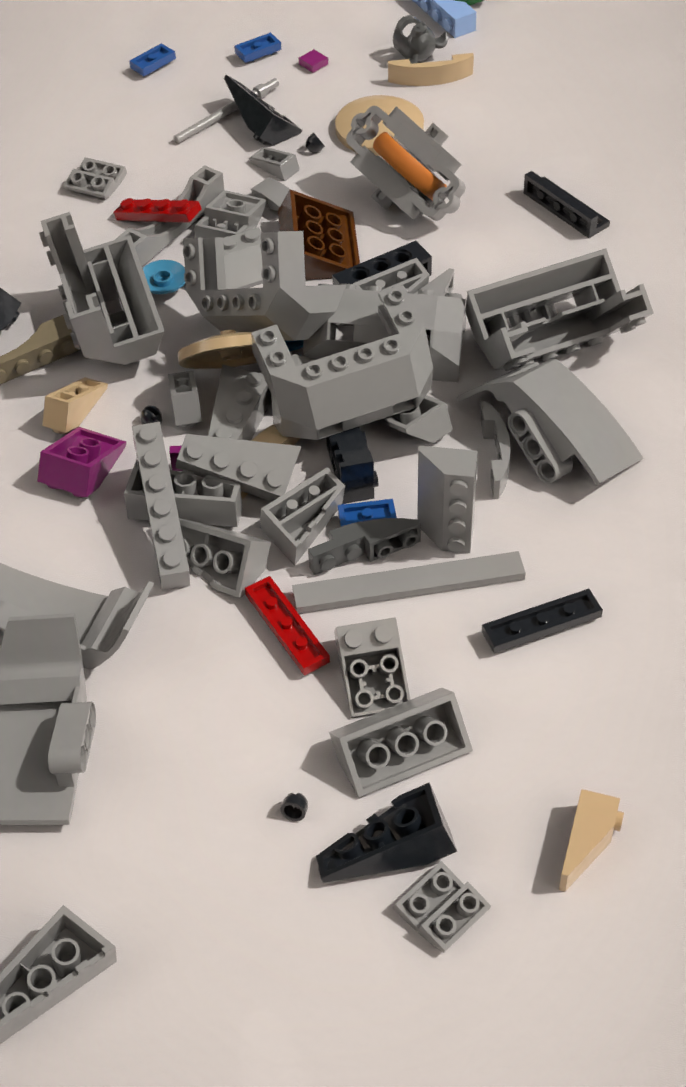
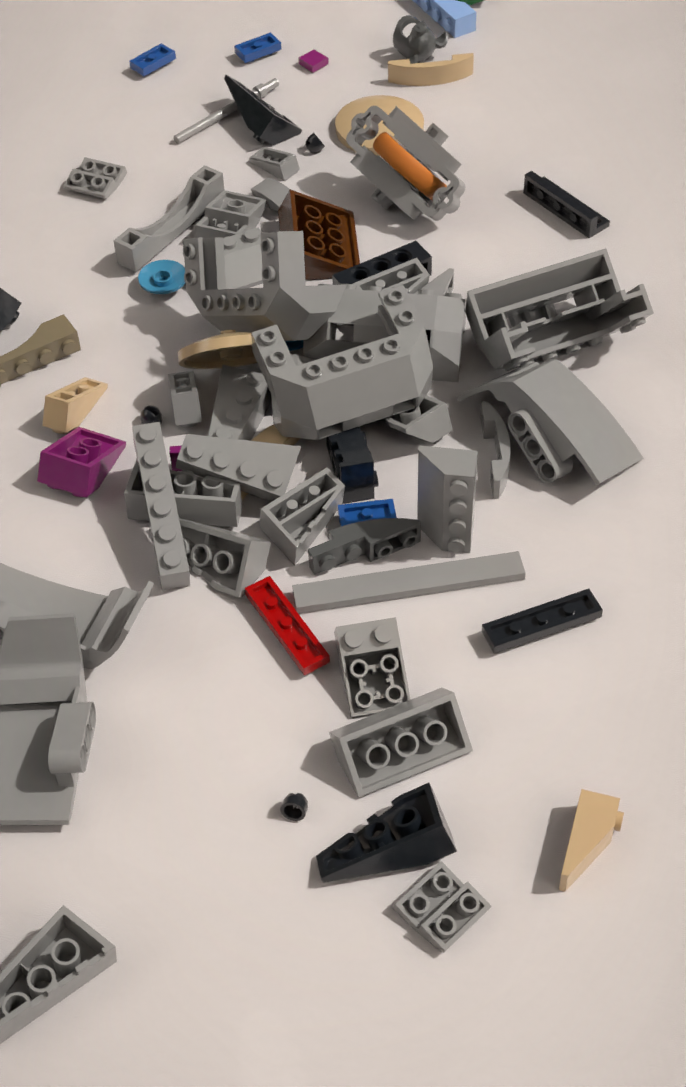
light grey wedge [39,212,165,365] -> none
red plate [113,198,202,223] -> none

